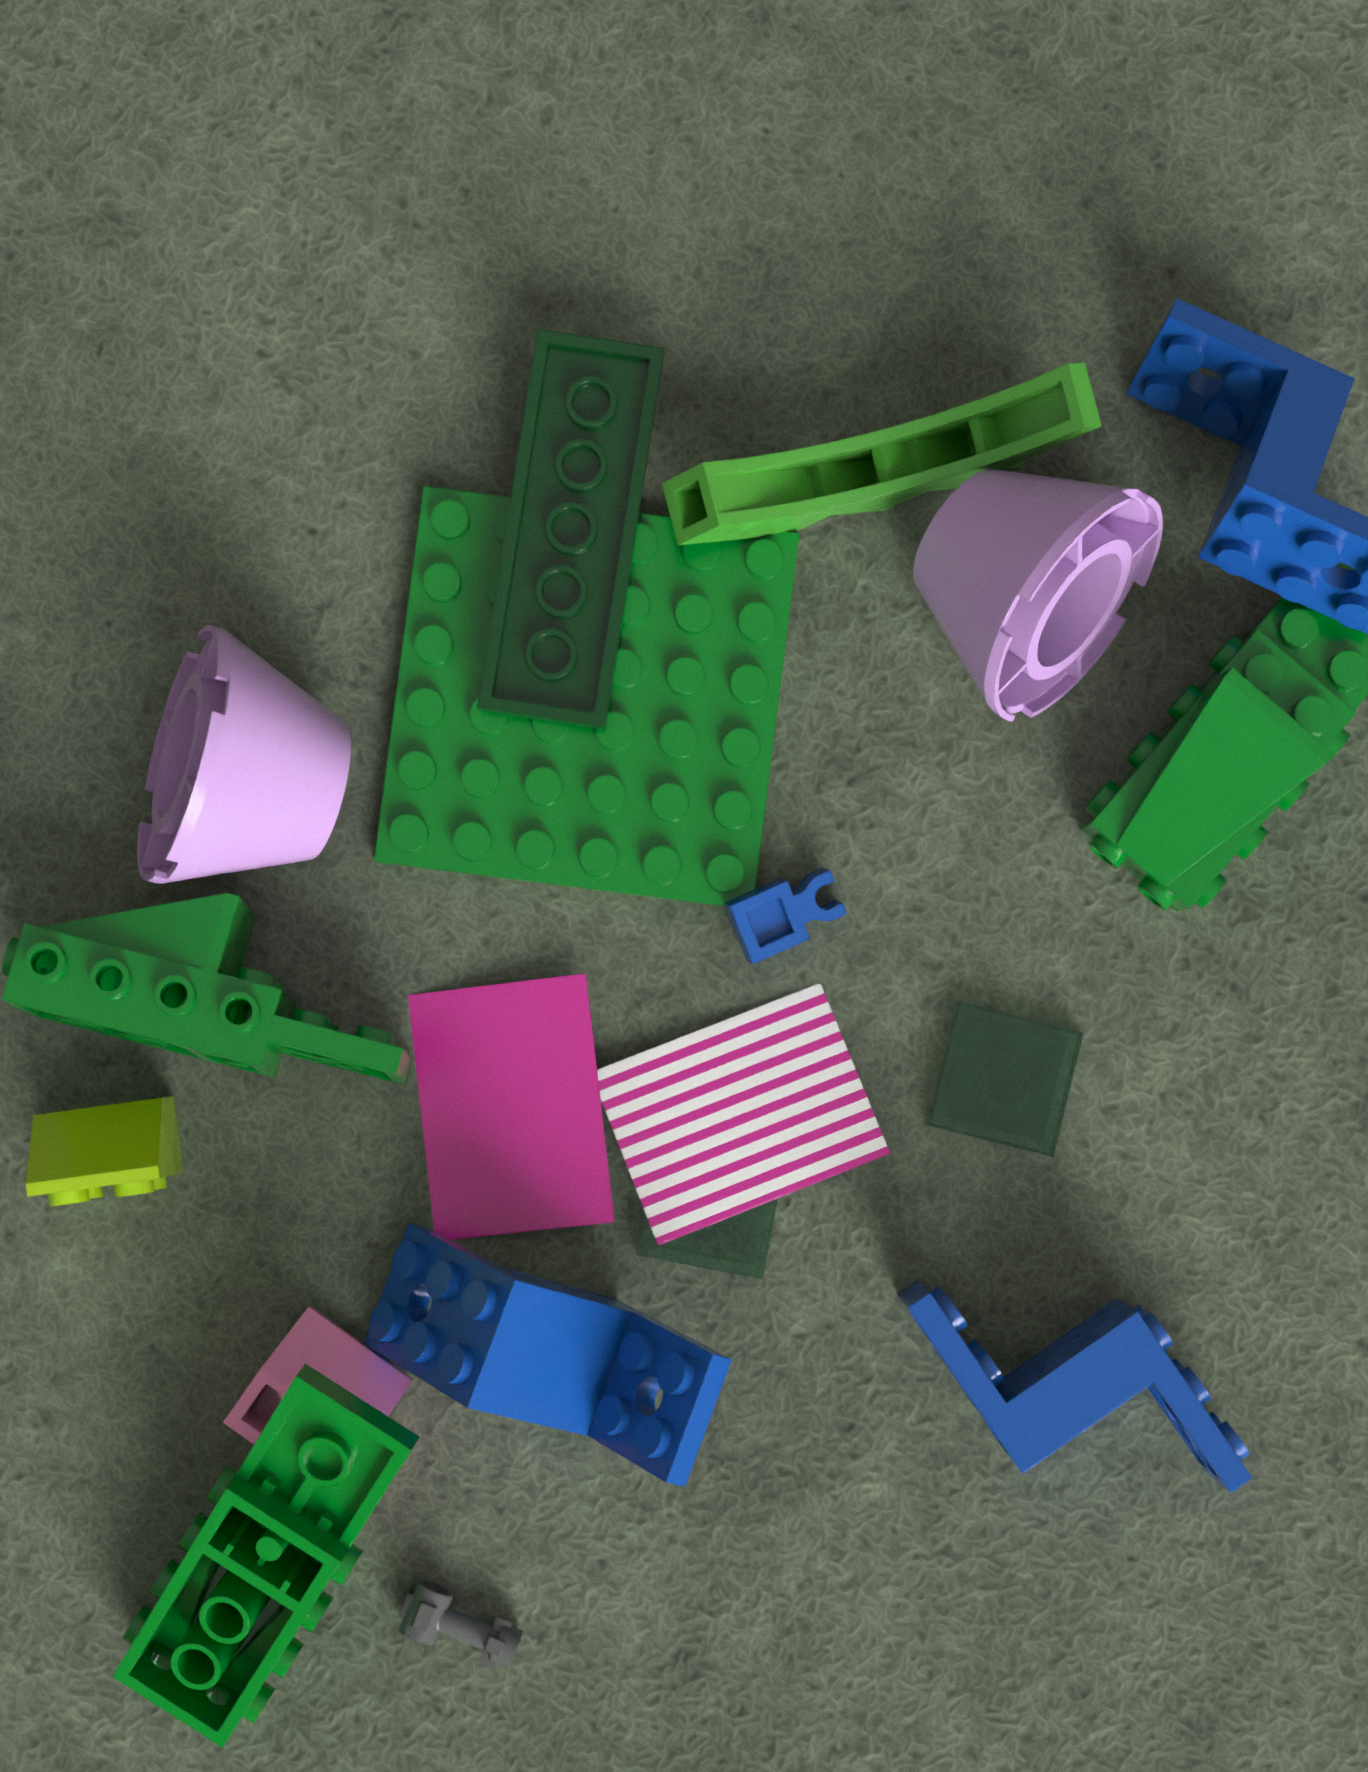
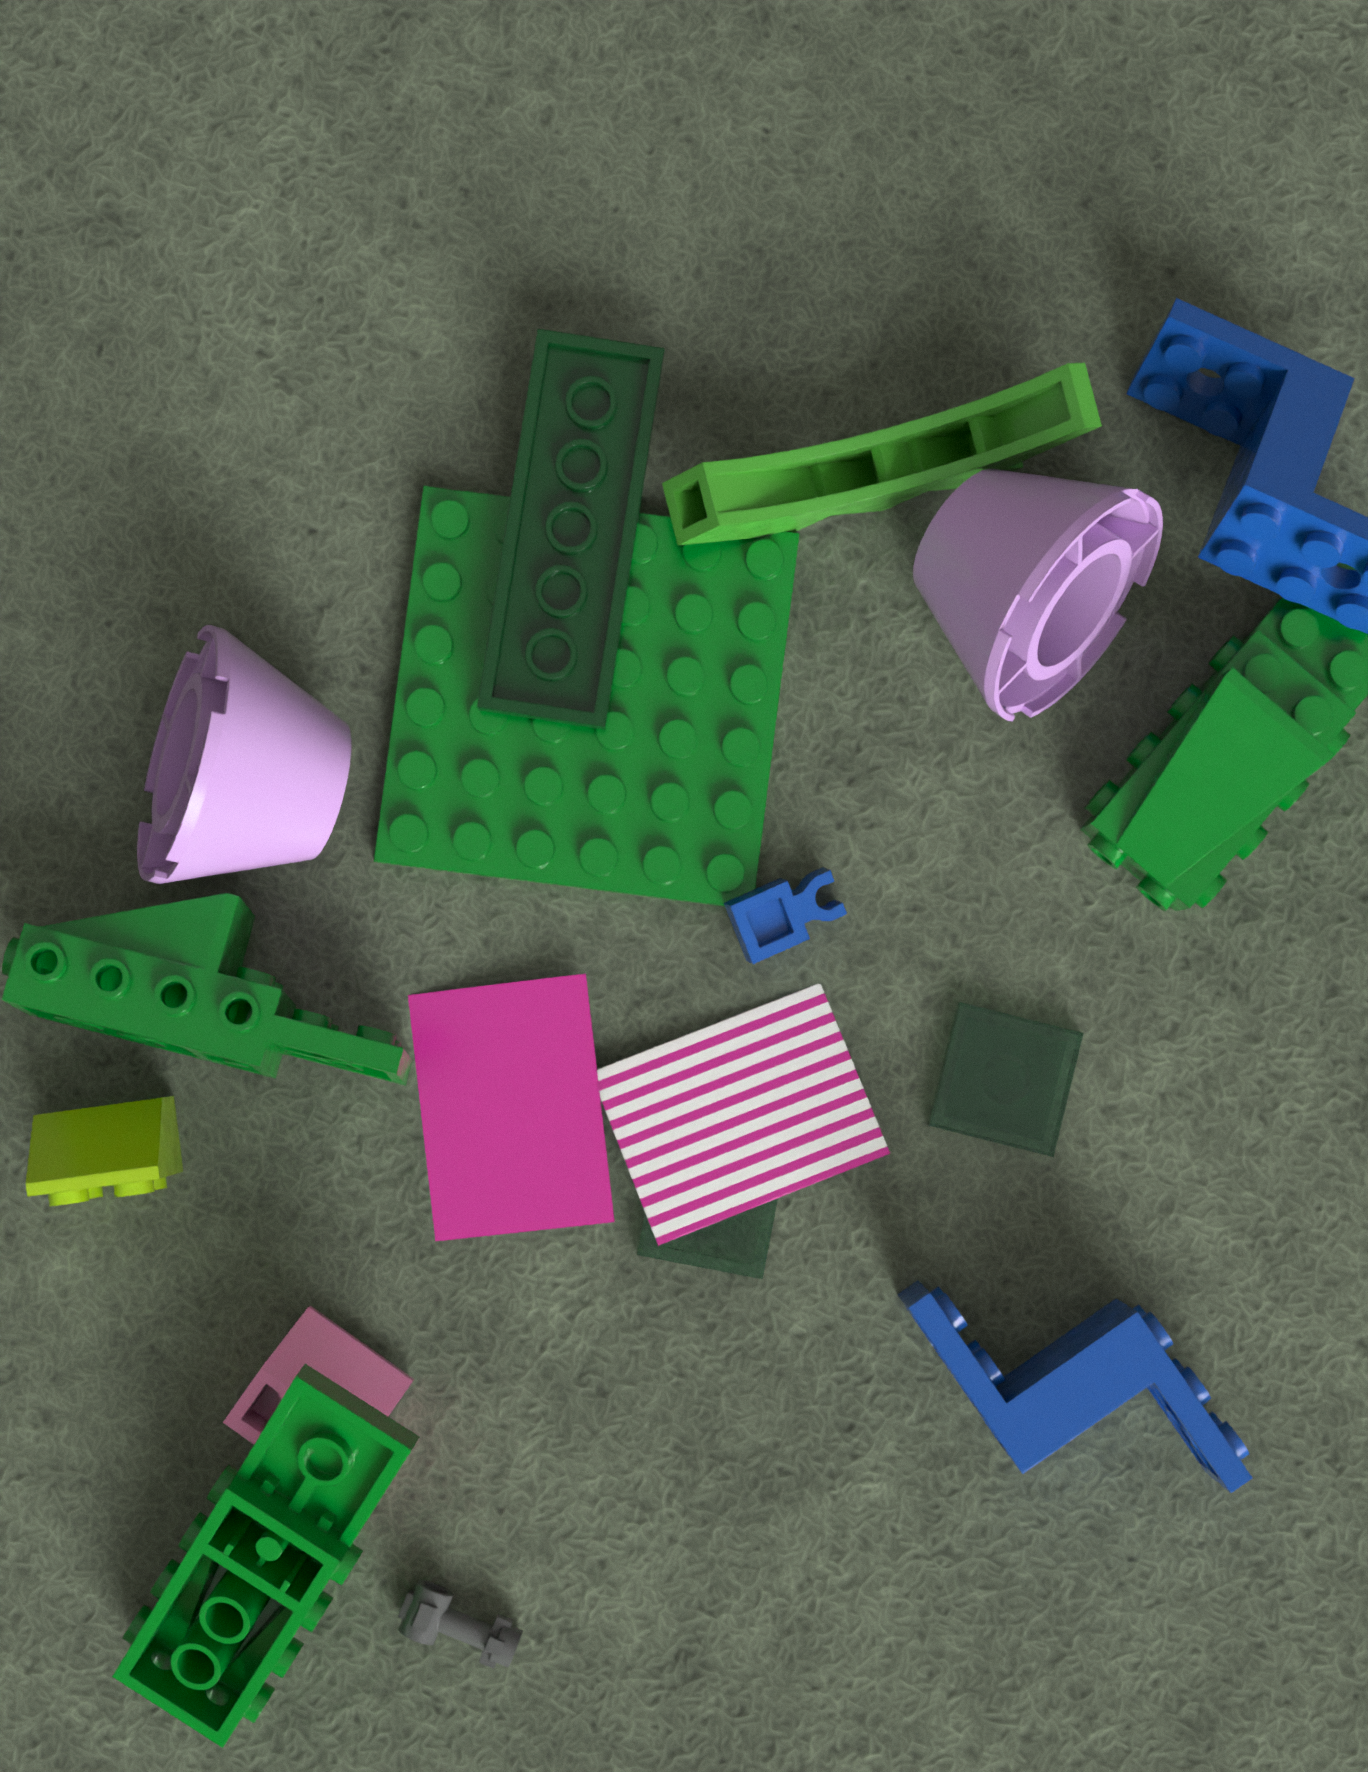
blue bracket [363,1223,732,1487] -> none

